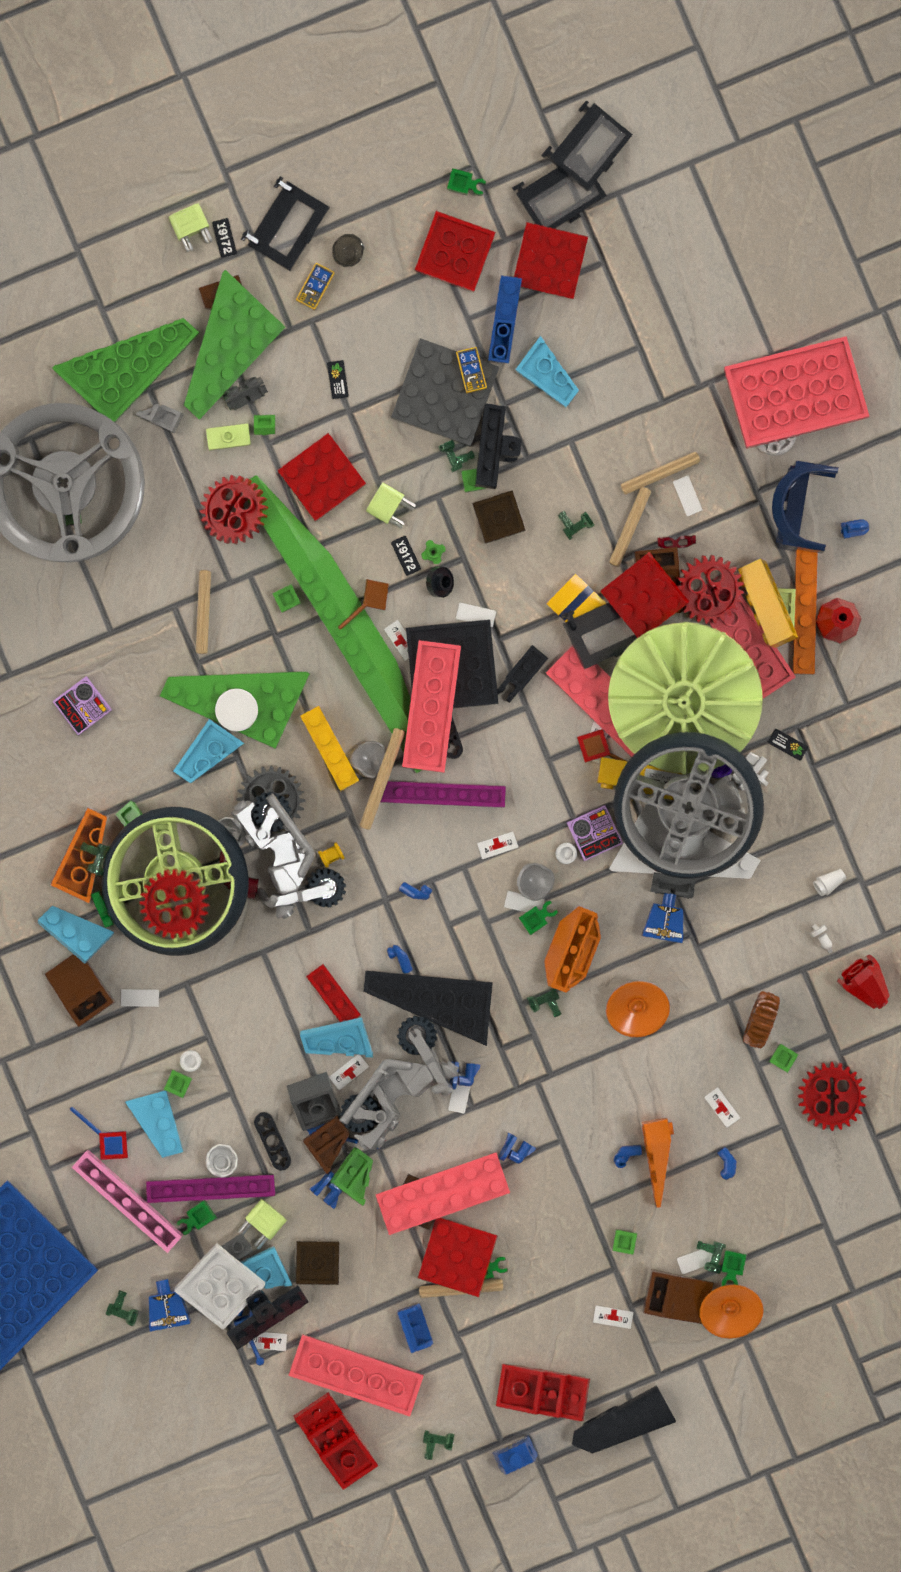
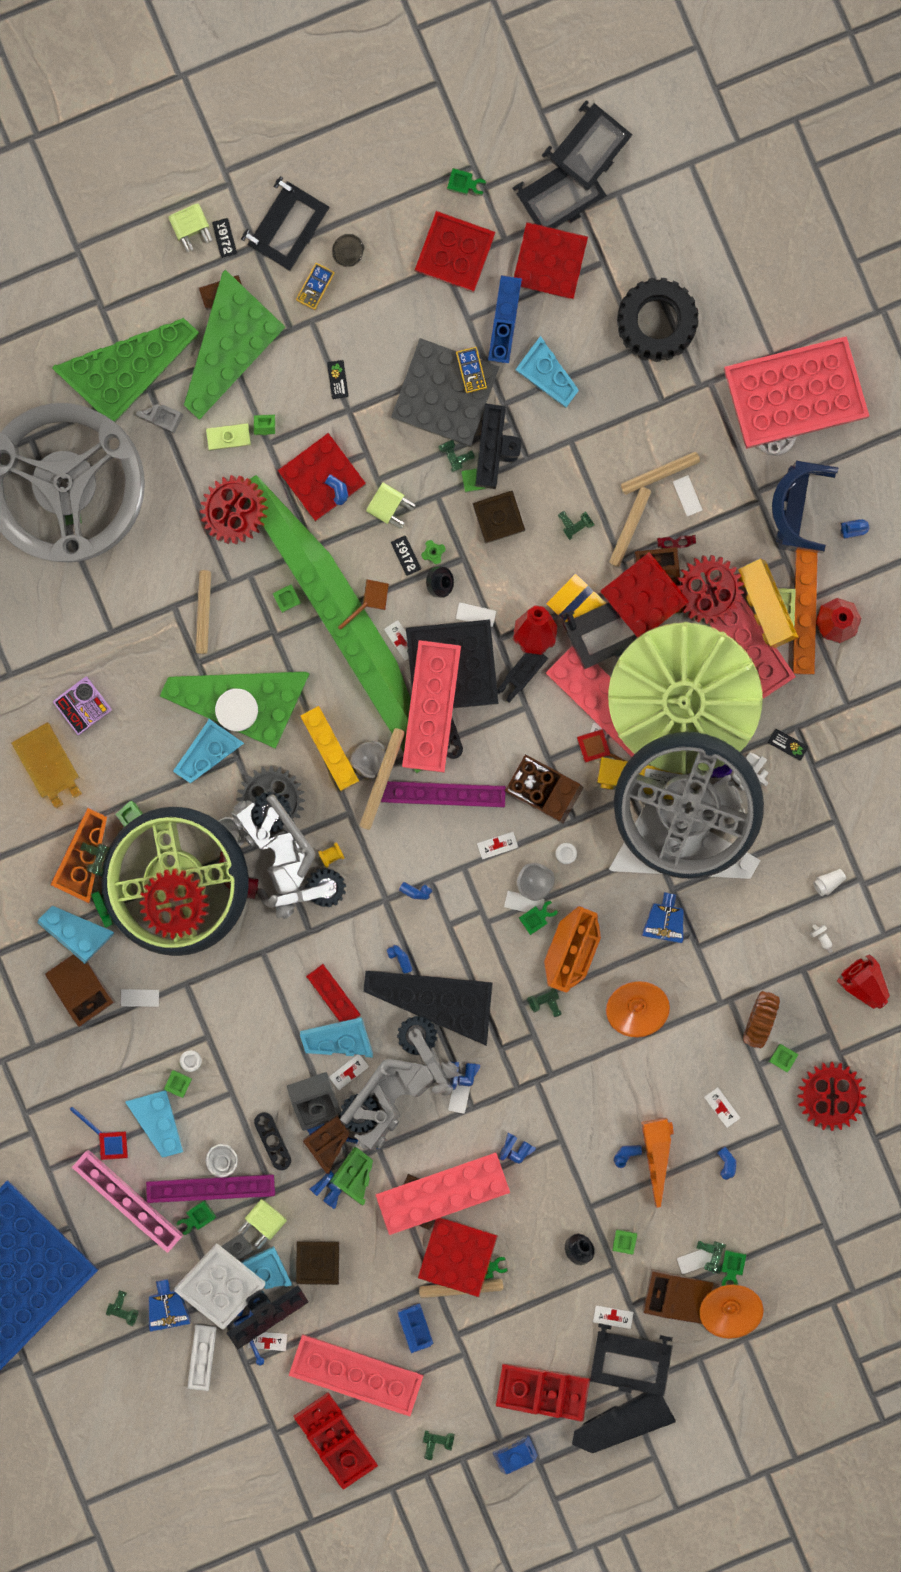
dark grey hinge [223,377,268,410] -> none
tile [567,805,623,861] -> none
dark grey hinge [650,872,696,899] -> none
none -> clear yellow tile [11,722,82,809]
none -> white tile [187,1324,217,1391]
none -> blue arm [325,475,348,505]
none -> reddish brown slope [505,754,584,824]
none -> red cone [513,606,557,655]
none -> black plate [564,1233,595,1266]
none -> black piece [590,1323,673,1396]
none -> black tyre [617,277,699,362]

